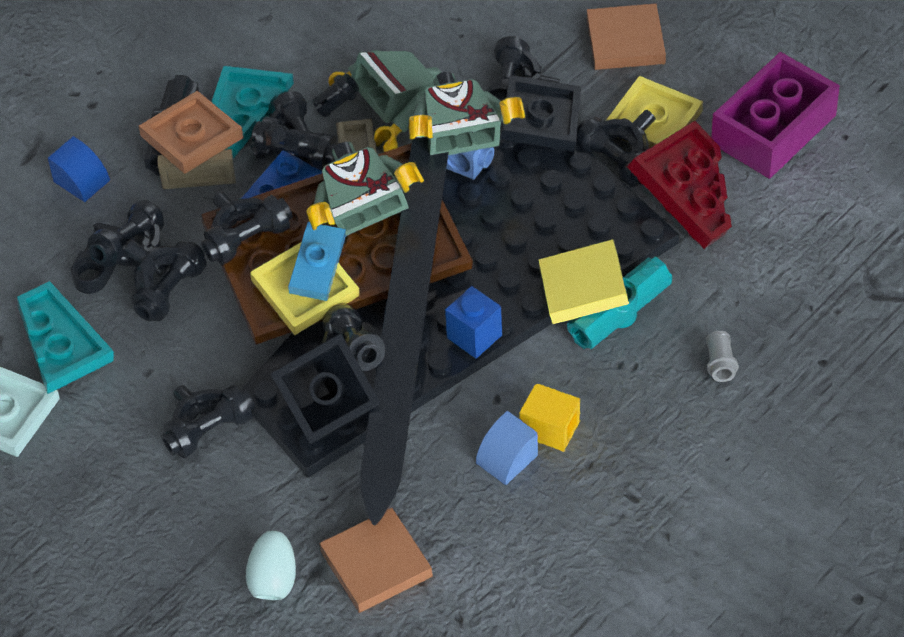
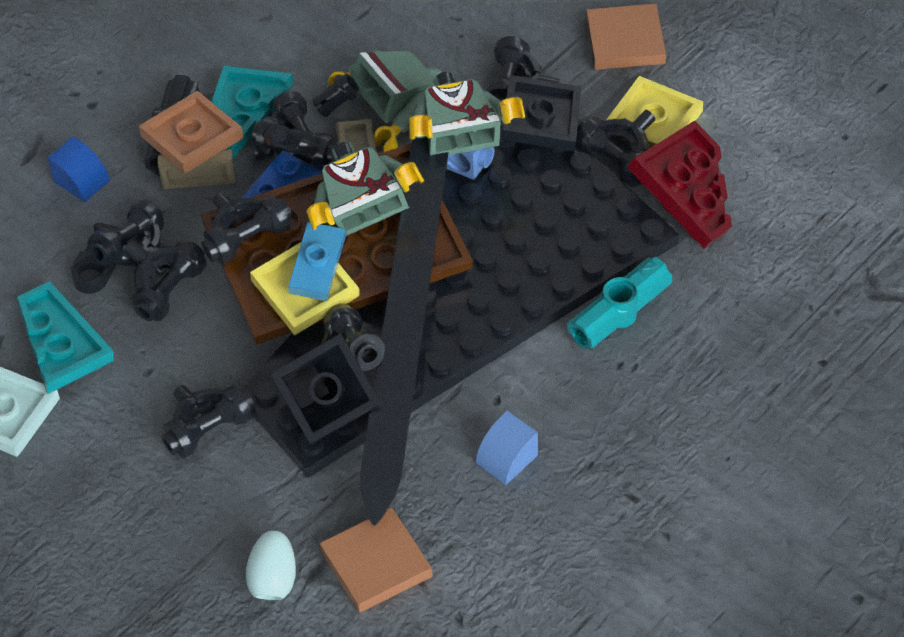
blue brick [445,286,502,358] -> none
yellow panel [519,384,580,452] -> none
light yellow tile [539,240,629,324] -> none
light grey pin [706,331,739,382] -> none
magenta brick [711,51,840,179] -> none

